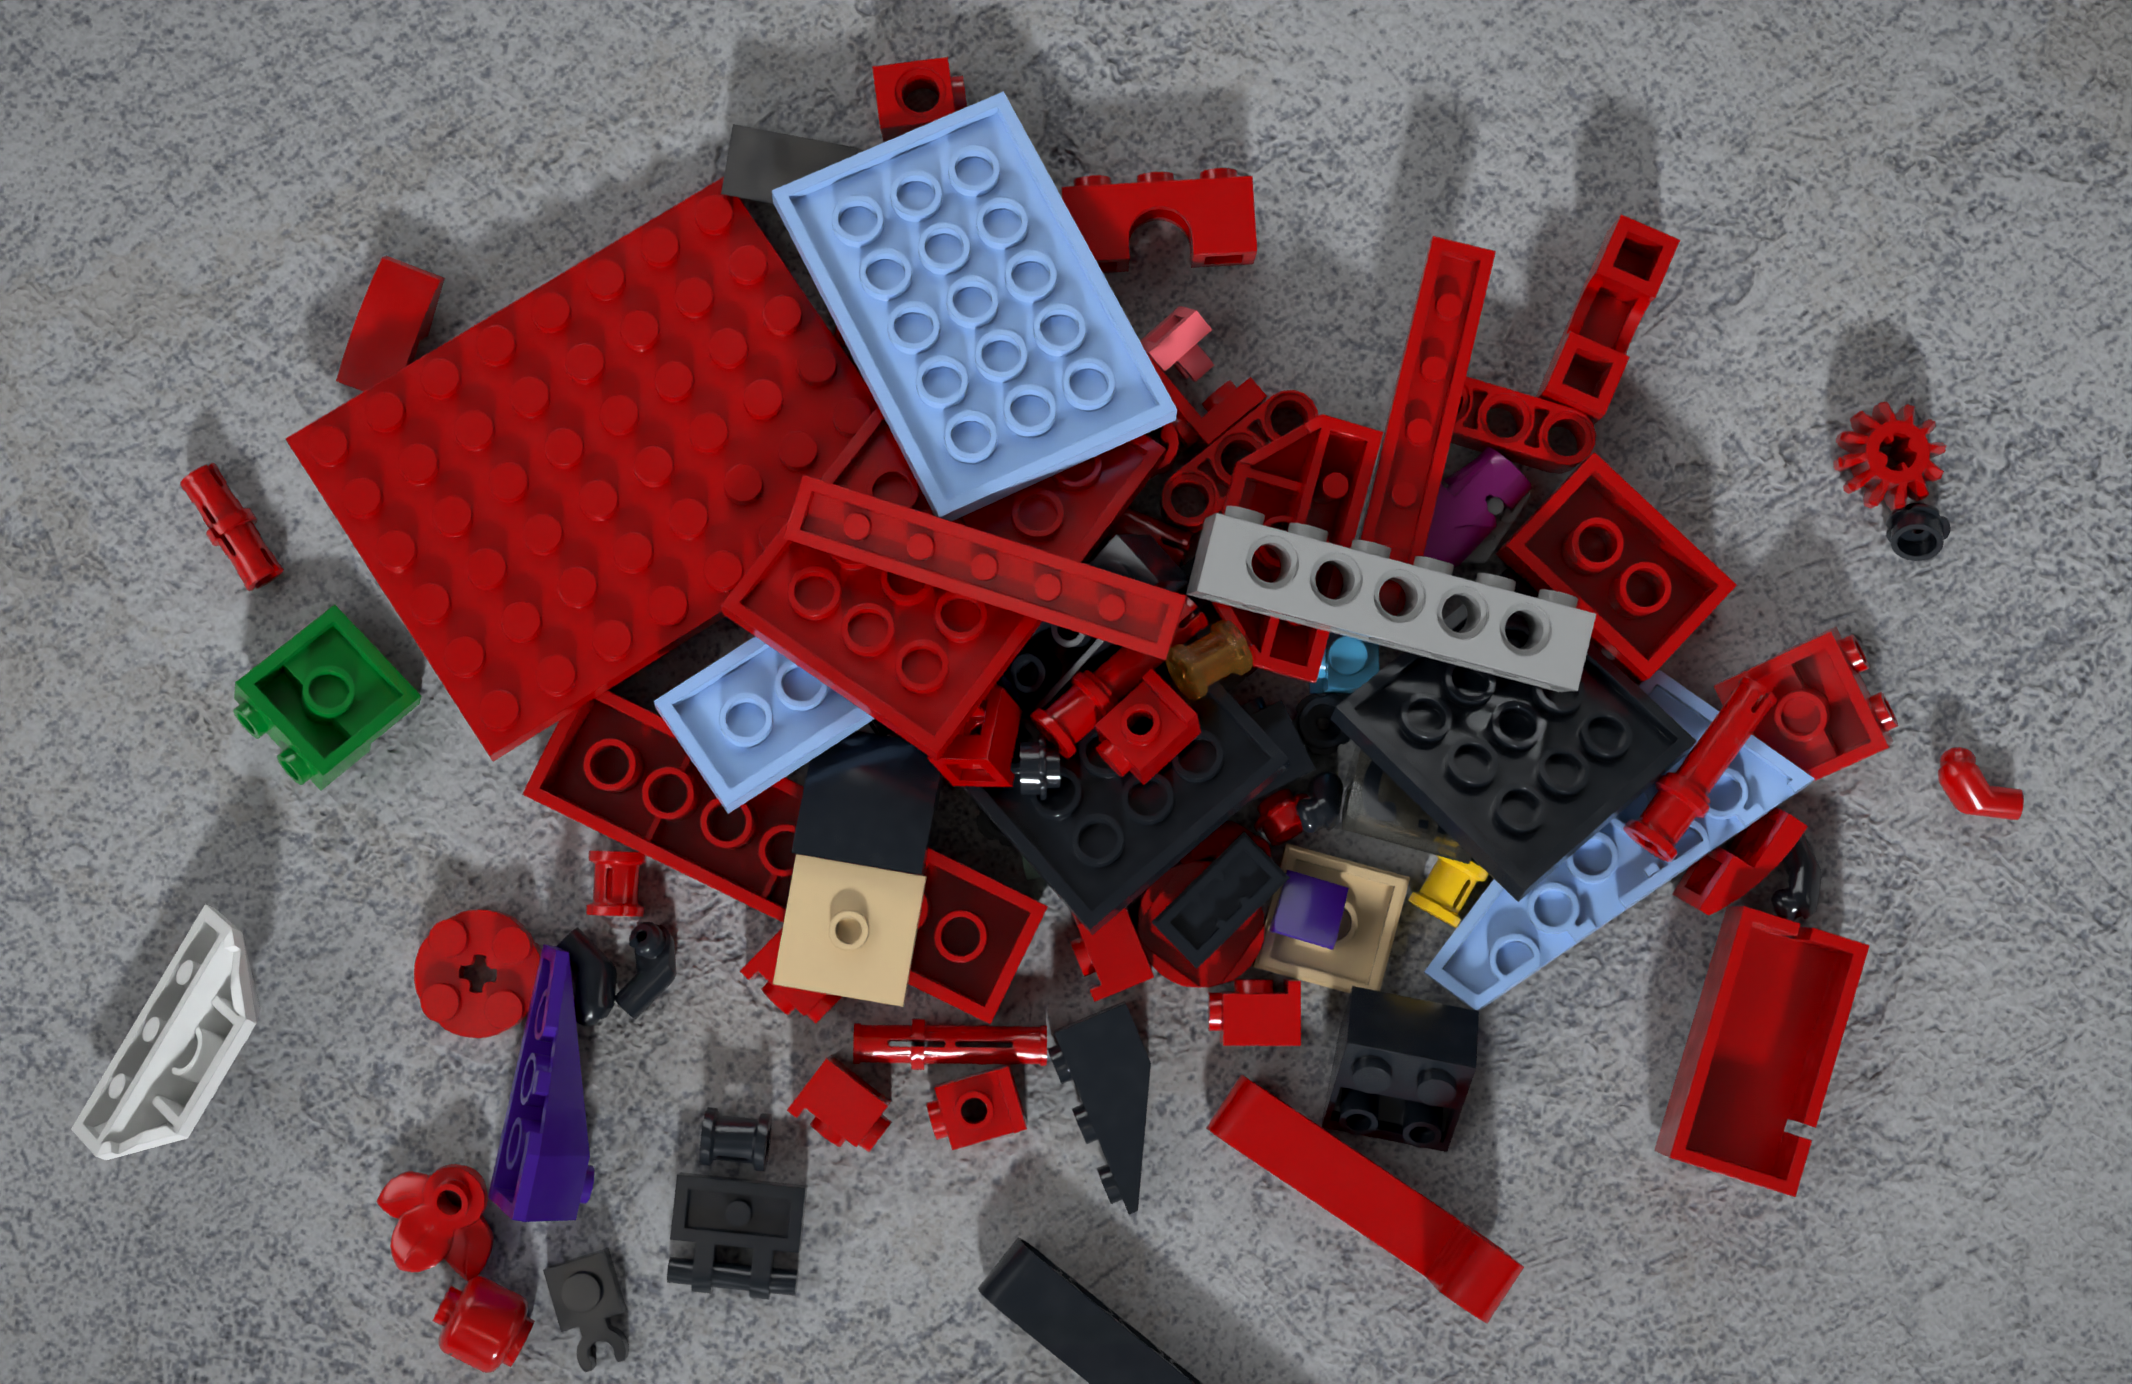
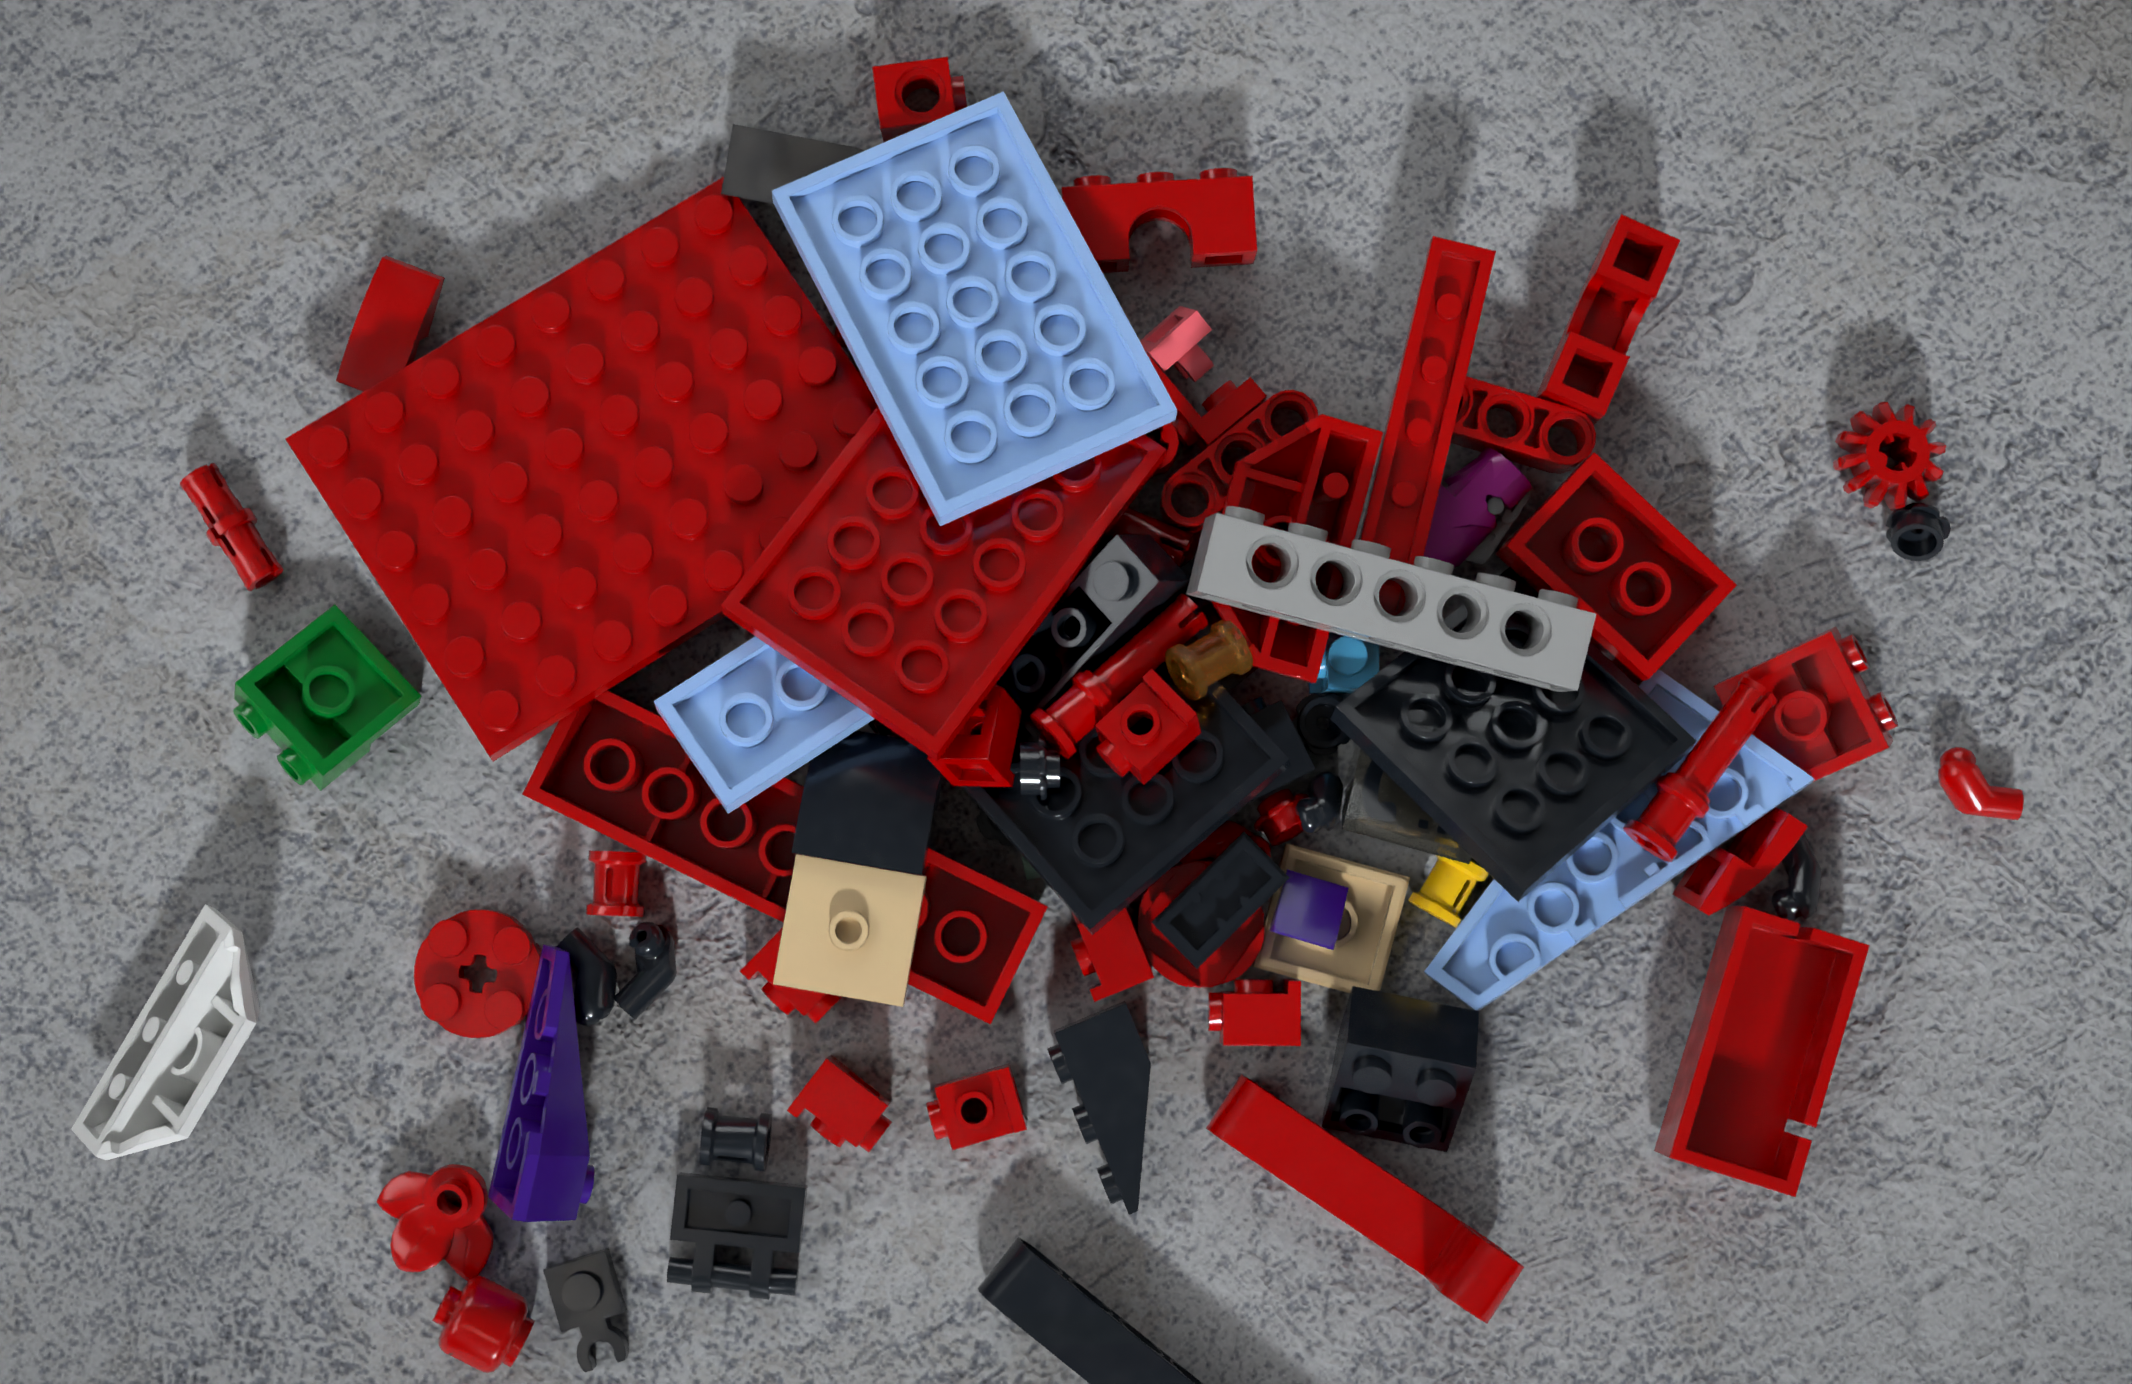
red plate [783,474,1187,660] -> none
red pin [853,1018,1047,1070] -> none

